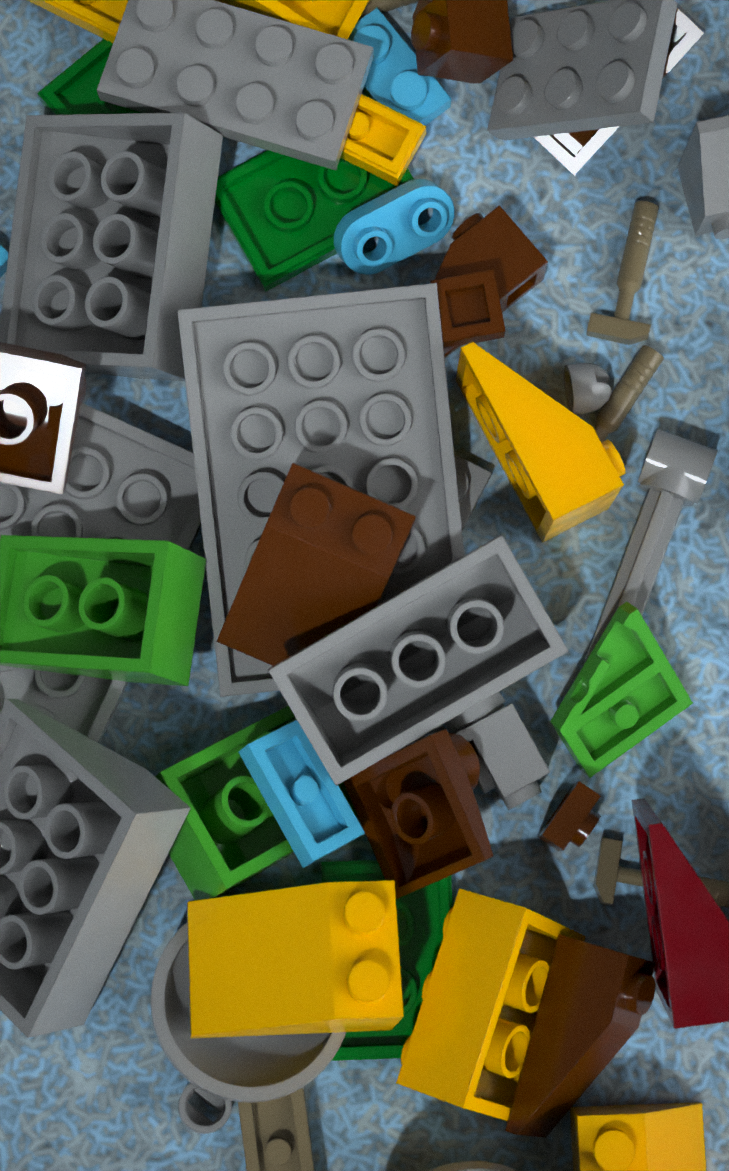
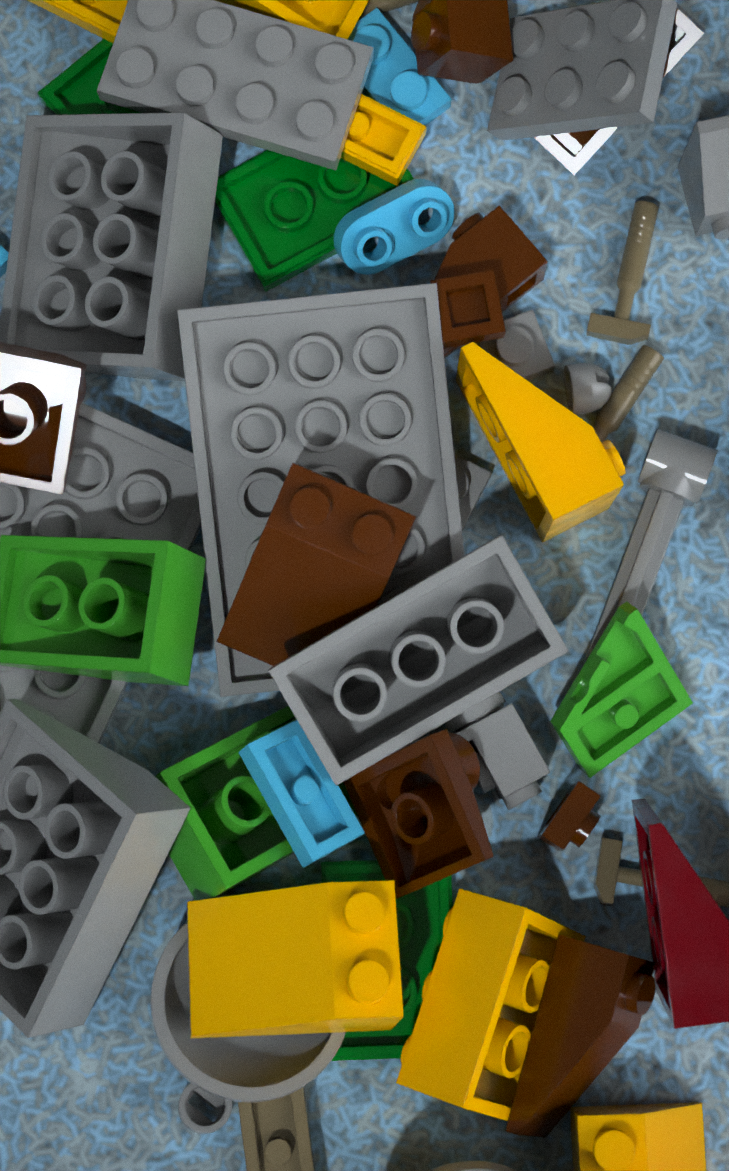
none -> light grey plate [476,309,555,381]

